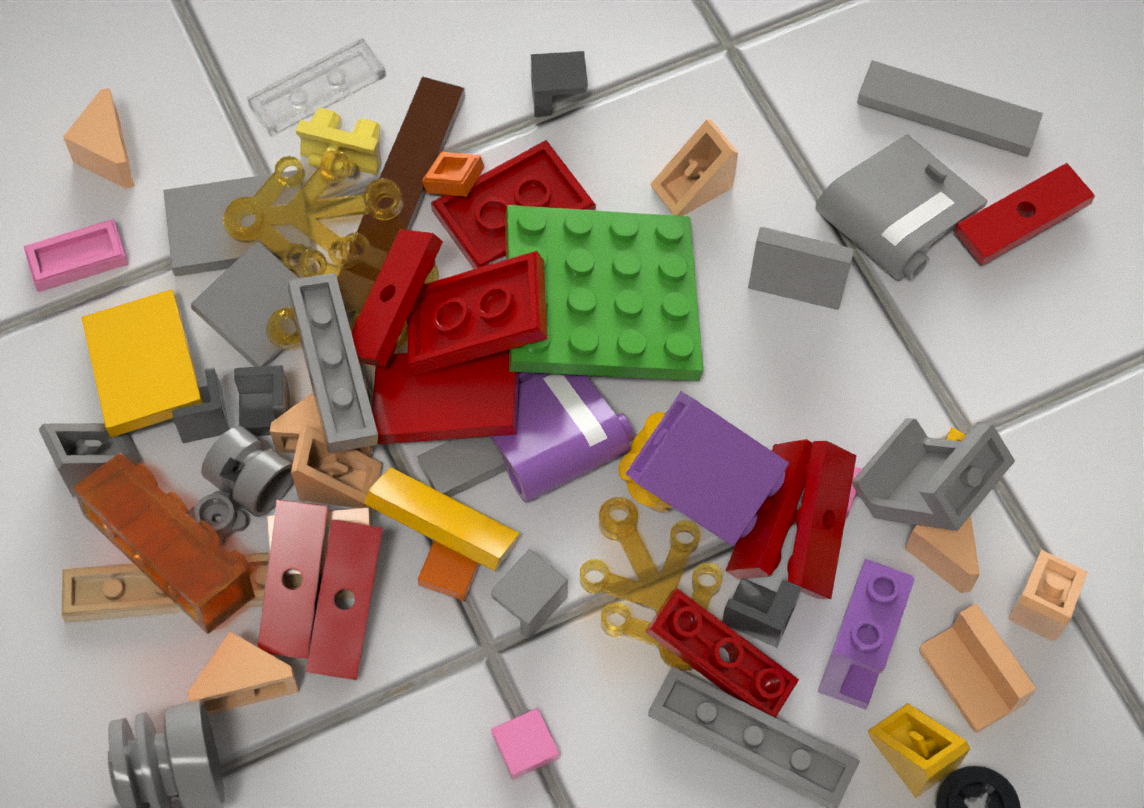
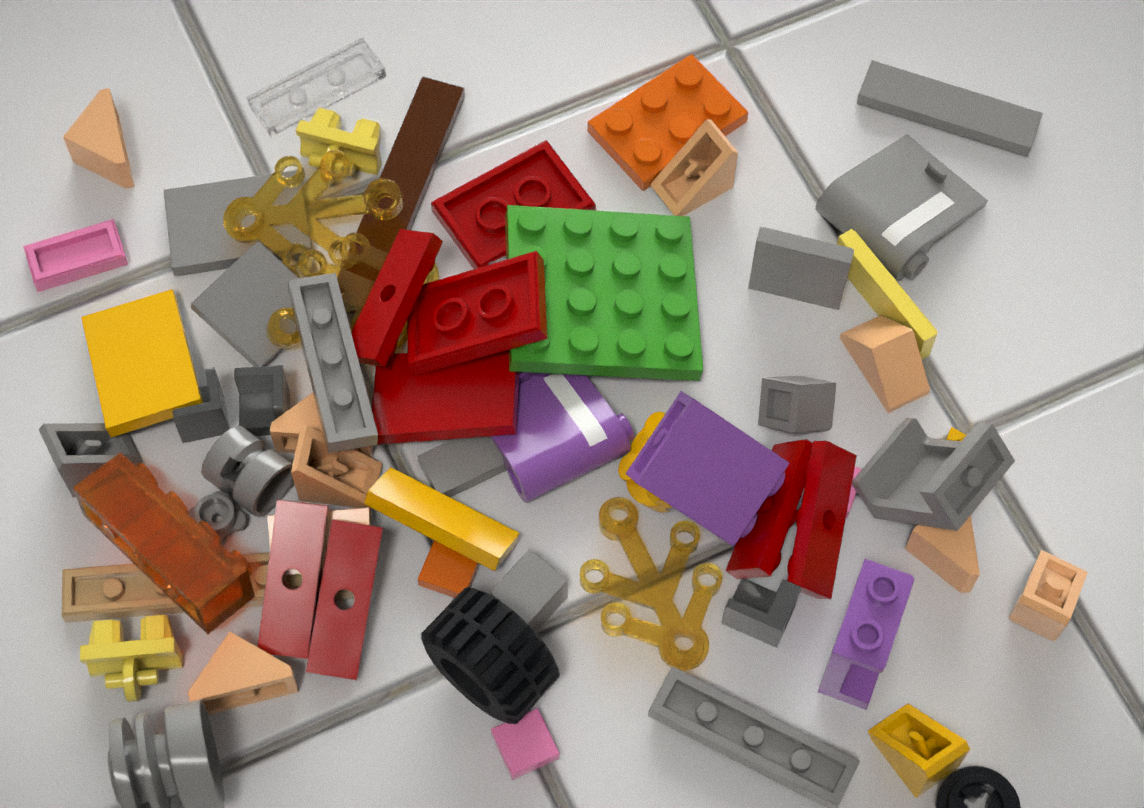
orange tile [422,152,485,197] -> none
dark grey panel [531,51,588,117] -> none
red tile [645,588,799,718] -> none
light nougat panel [919,603,1037,732] -> none
red tile [954,163,1095,266] -> none
none -> light yellow hips [80,615,183,702]
none -> black tyre [421,587,560,724]
none -> orange plate [587,54,748,191]
none -> light grey panel [758,376,836,433]
none -> light yellow tile [837,229,938,360]
none -> light nougat slope [840,315,930,413]

